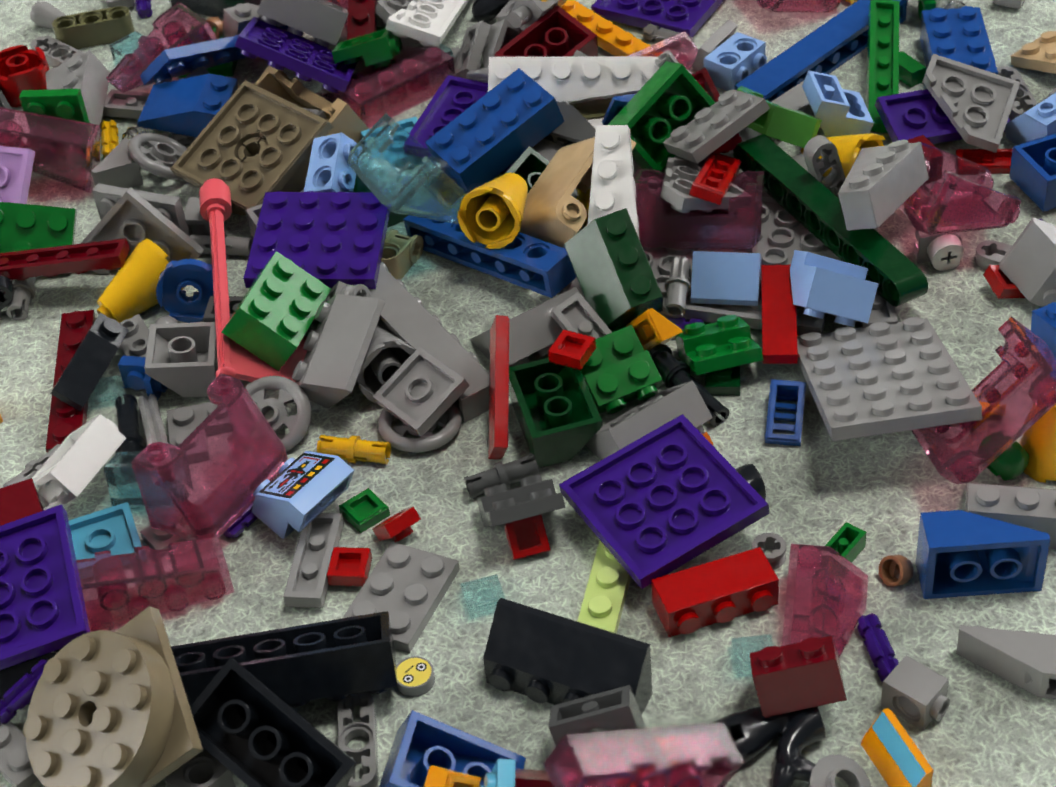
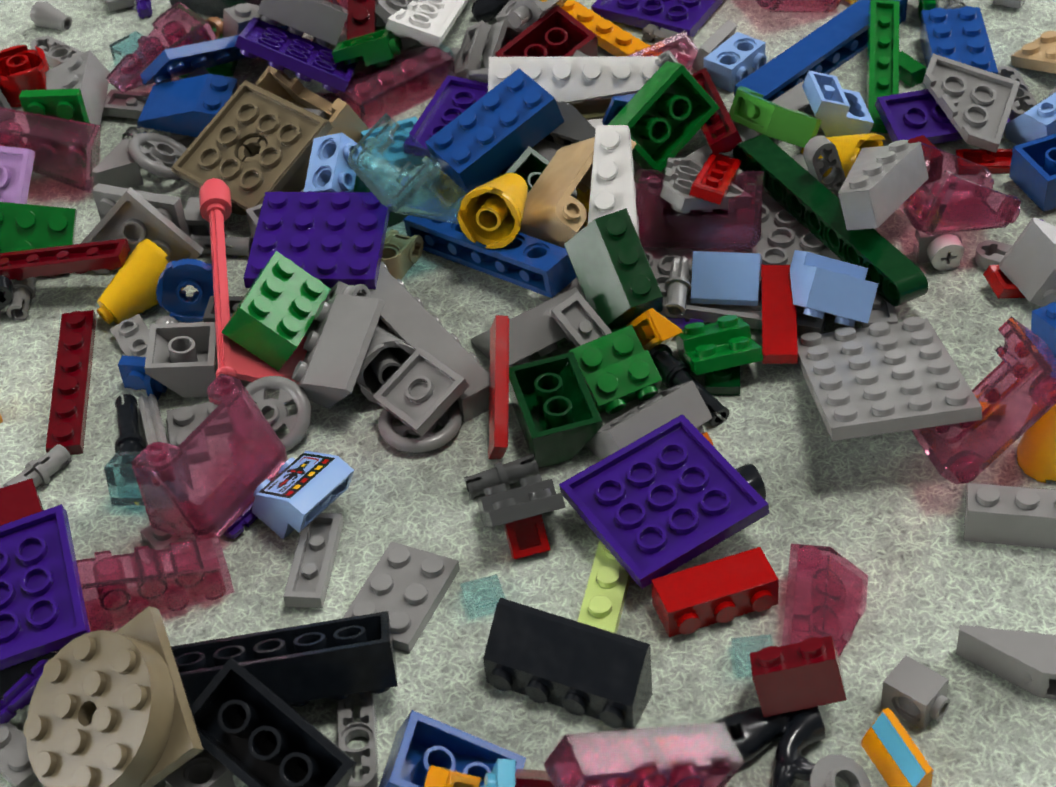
white window [32,414,126,510] -> none
black slope [50,312,129,411] -> none
olive beam [52,6,135,49] -> none
medium azure plate [69,502,147,582] -> none
clear light blue tile [89,375,125,409] -> none
yellow axle [101,119,118,159] -> none
yellow pin [317,435,391,465] -> none
red plate [327,547,372,587] -> none
green tile [339,488,390,533] -> none
red plate [372,506,421,542] -> none
tile [396,656,435,697] -> none
red plate [548,329,596,370] -> none
dark grey brick [548,685,646,770] -> none
light grey plate [663,89,770,164] -> none
light grey bush [752,533,786,570] -> none
blue slope [765,379,806,446] -> none
green piece [819,522,867,576] -> none
dark purple axle [857,613,899,683] -> none
medium nougat hinge [879,555,914,587] -> none
blue slope [915,510,1051,599] -> none
green piece [981,435,1029,481] -> none

